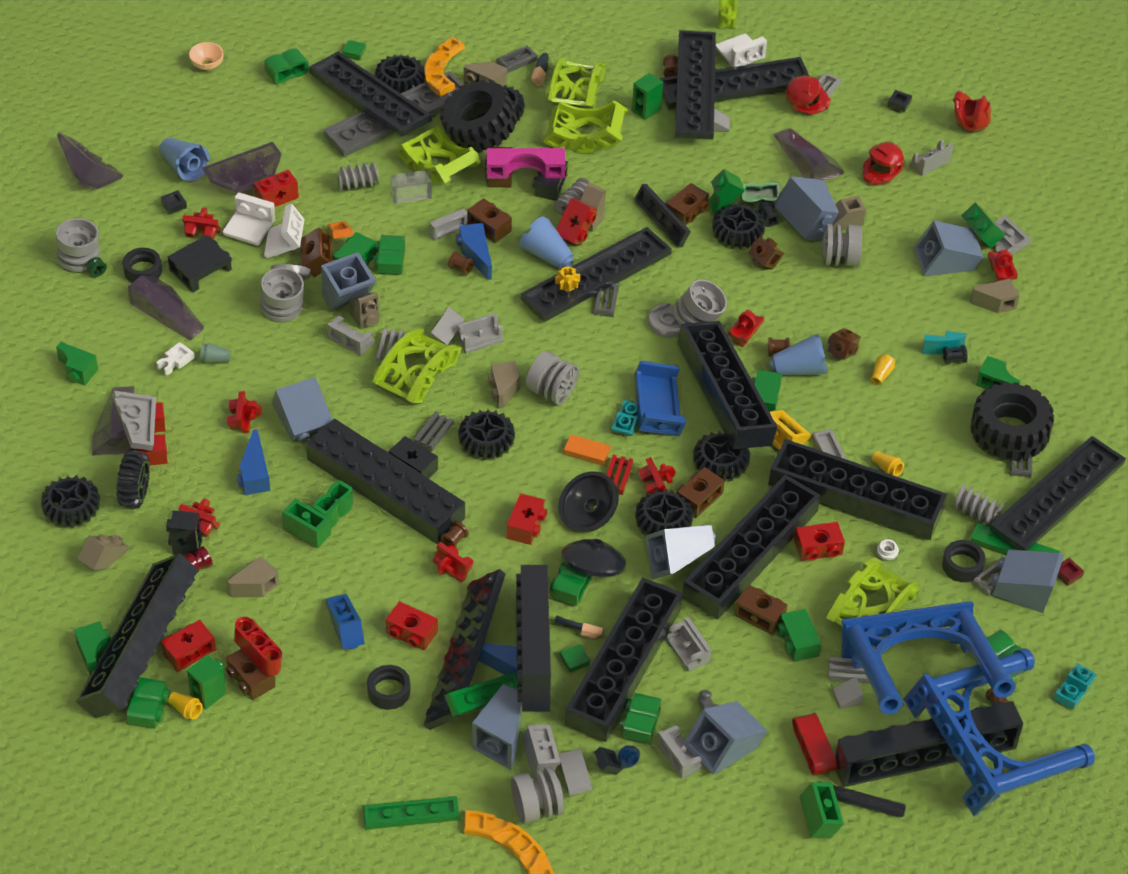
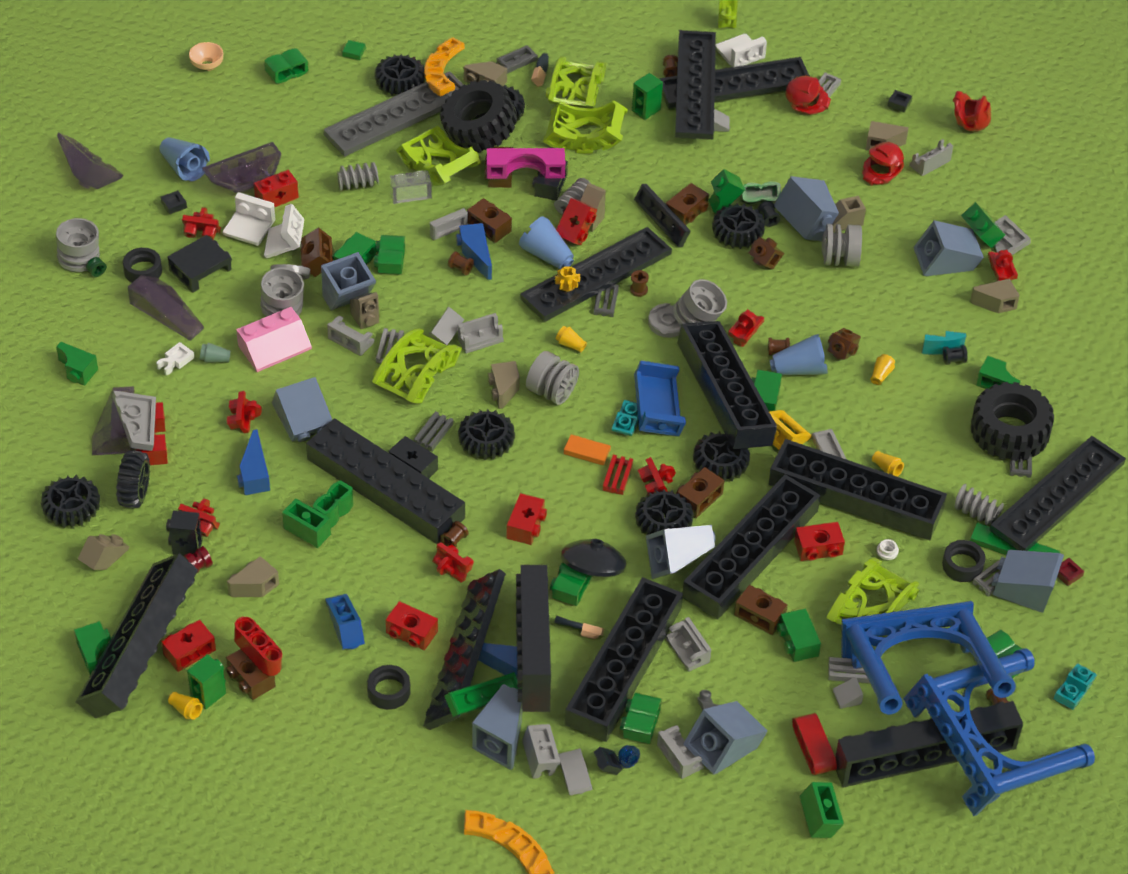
green brick [127,677,171,729] -> none
black plate [309,52,432,137] -> none
orange tile [327,221,353,239] -> none
green tile [363,796,459,830] -> none
light grey wheel [511,766,564,825] -> none
black dish [558,471,619,533] -> none
green tile [560,644,590,673] -> none
wedge [774,128,844,180] -> none
black axle [817,781,906,817] -> none
none -> bright pink slope [236,307,312,372]
none -> yellow cone [556,326,587,353]
none -> reddish brown bush [630,270,649,297]
none -> dark tan slope [866,121,909,151]

